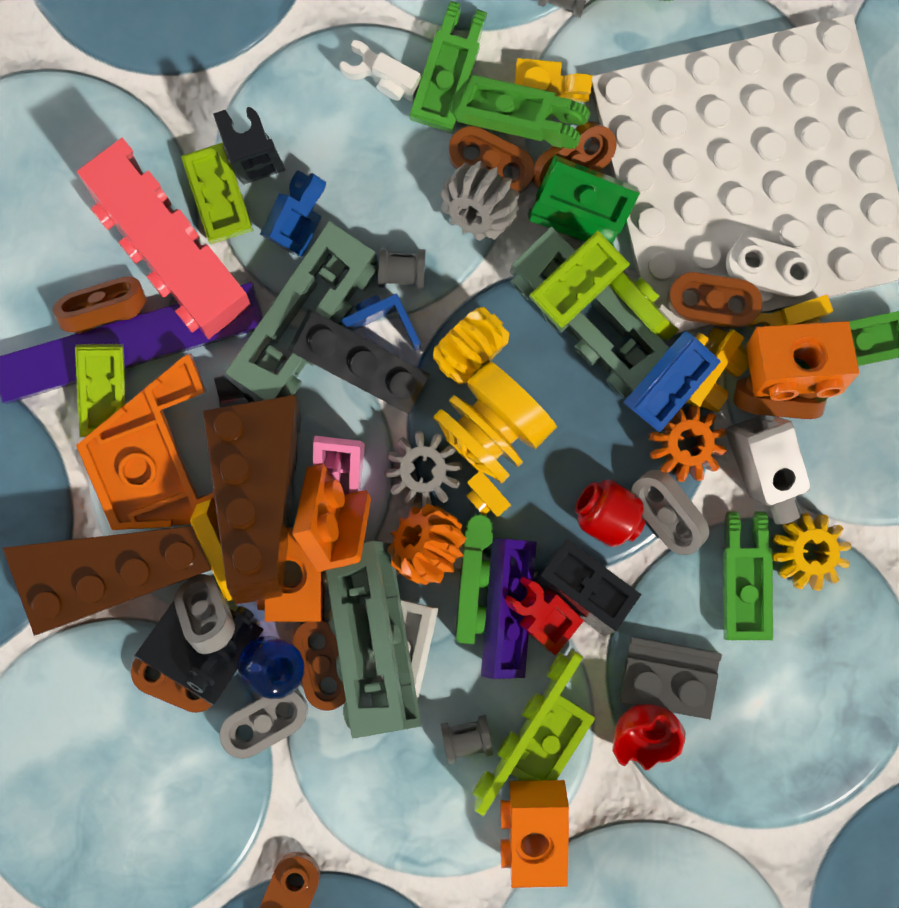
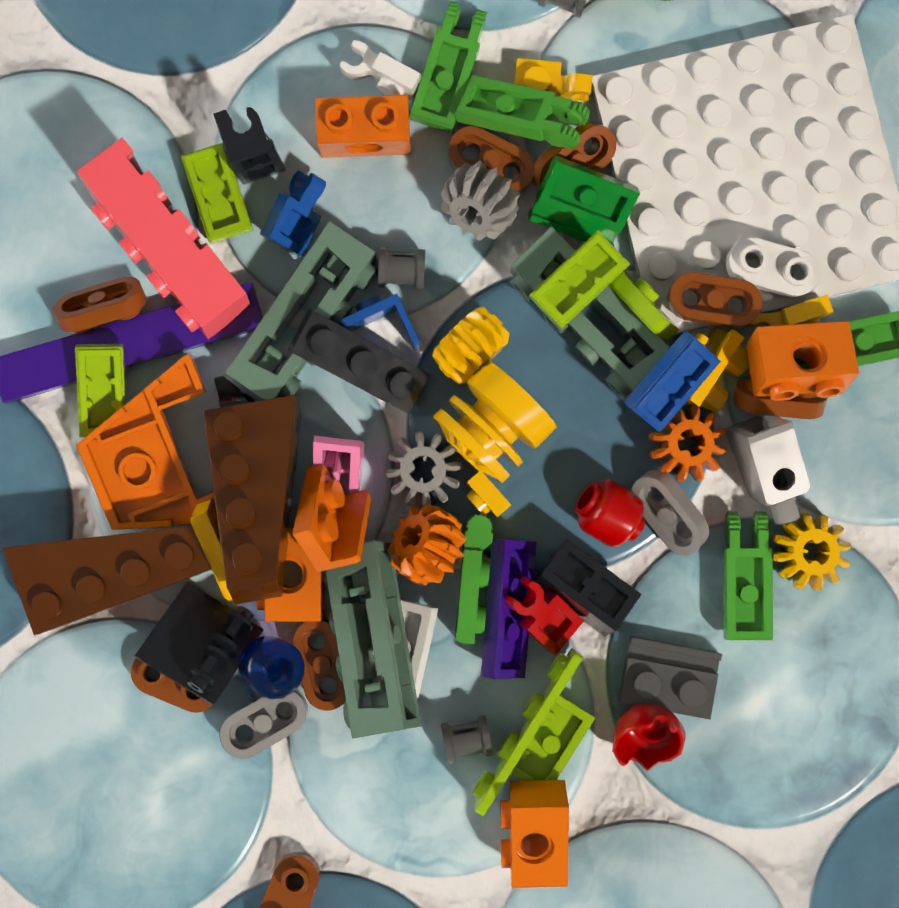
light grey plate [174,574,235,654] -> none
none -> orange brick [315,95,411,158]

